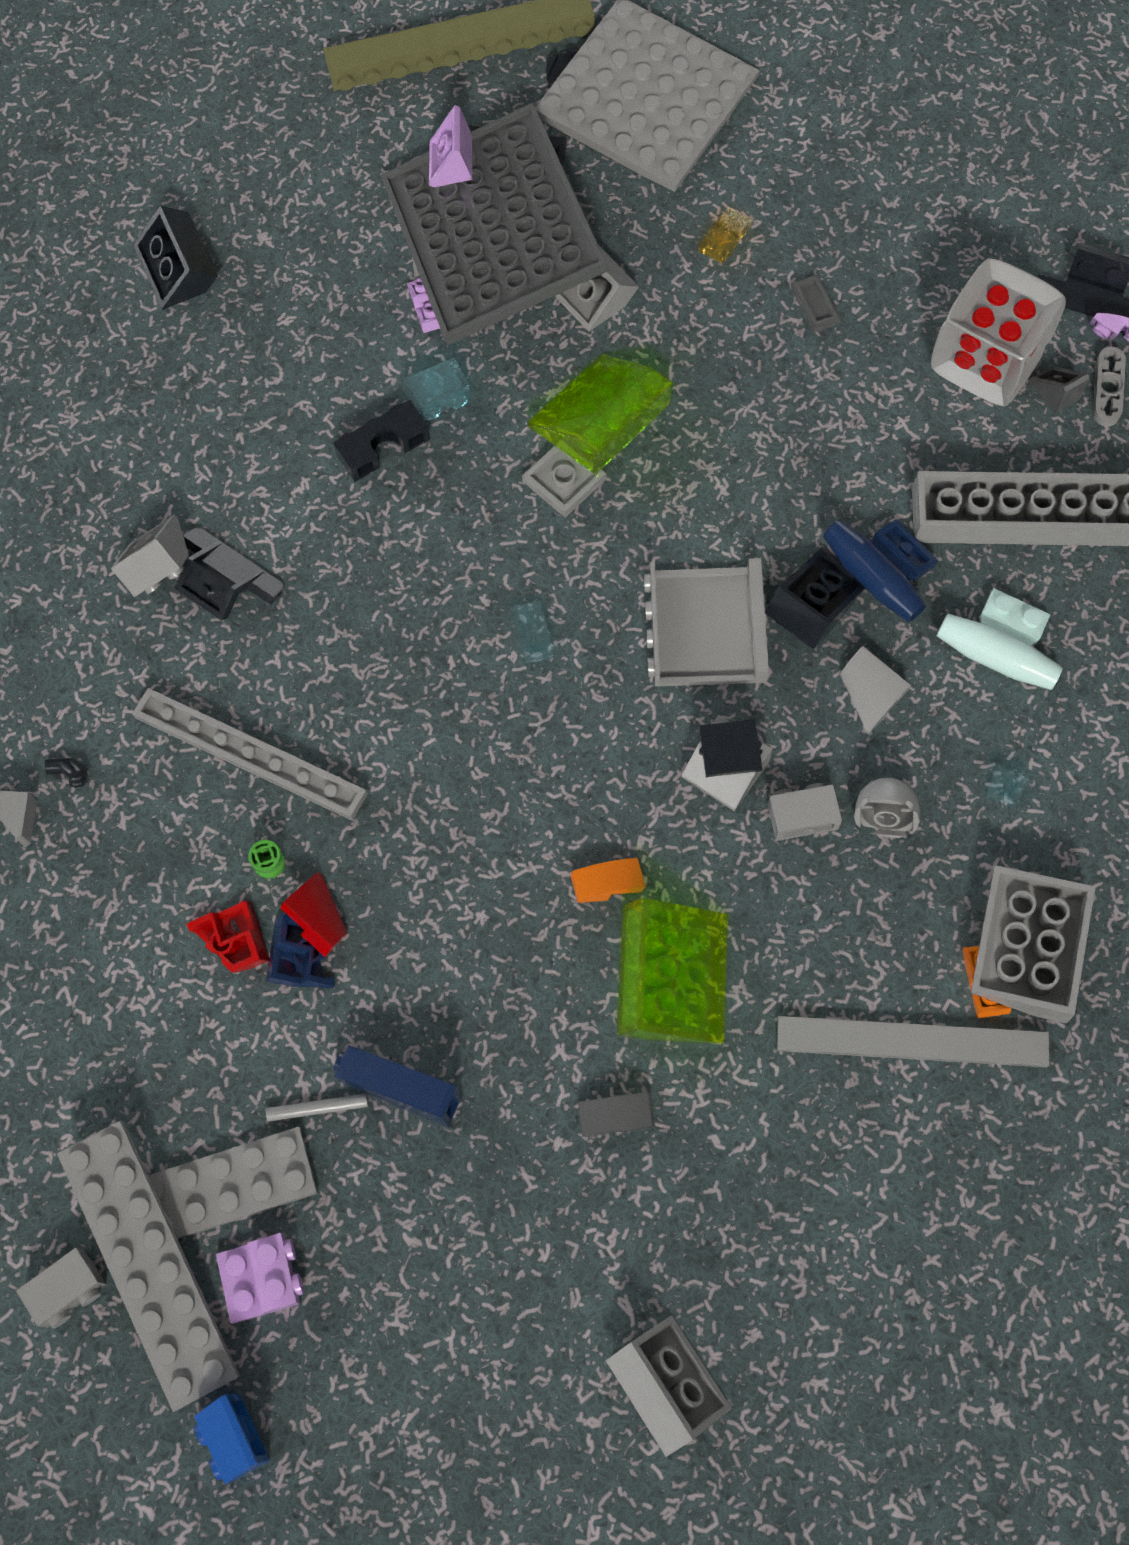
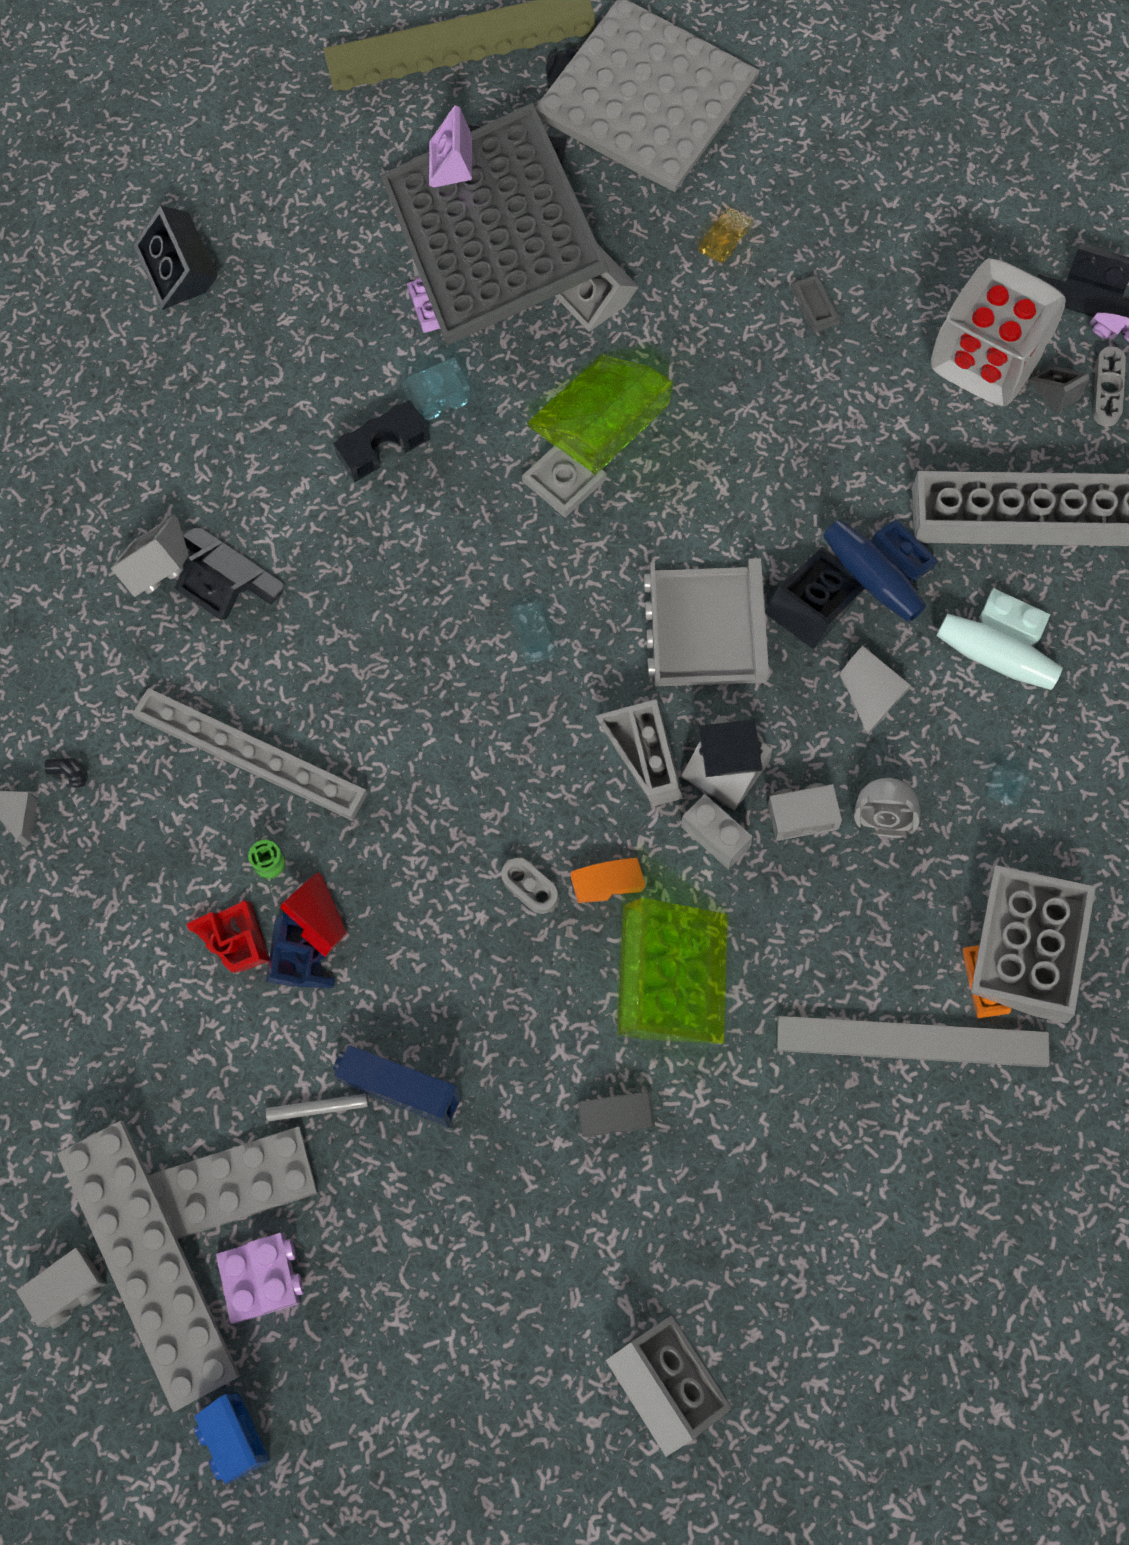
none -> light grey plate [501,858,558,914]
none -> light grey wedge [595,699,683,807]
none -> light grey brick [681,794,753,870]

